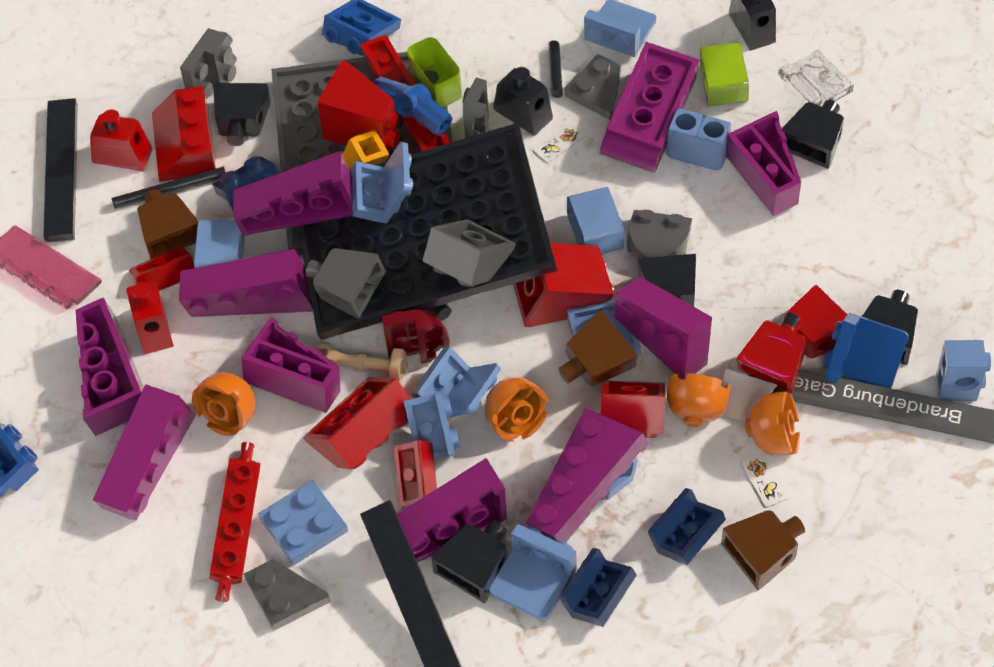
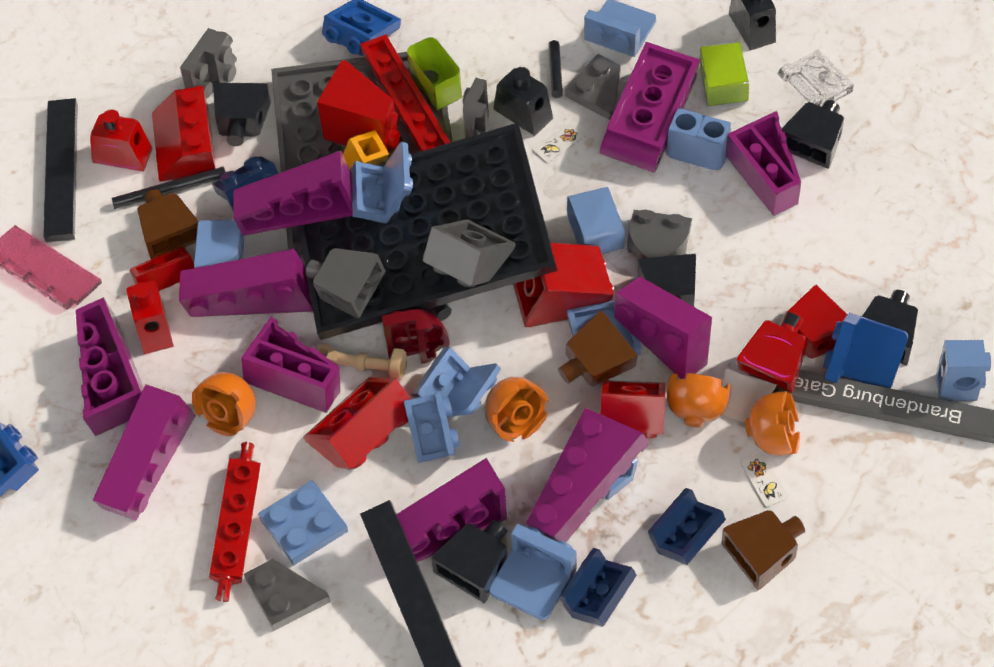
blue piece [374,77,453,137] -> none
red slope [393,440,437,509] -> none

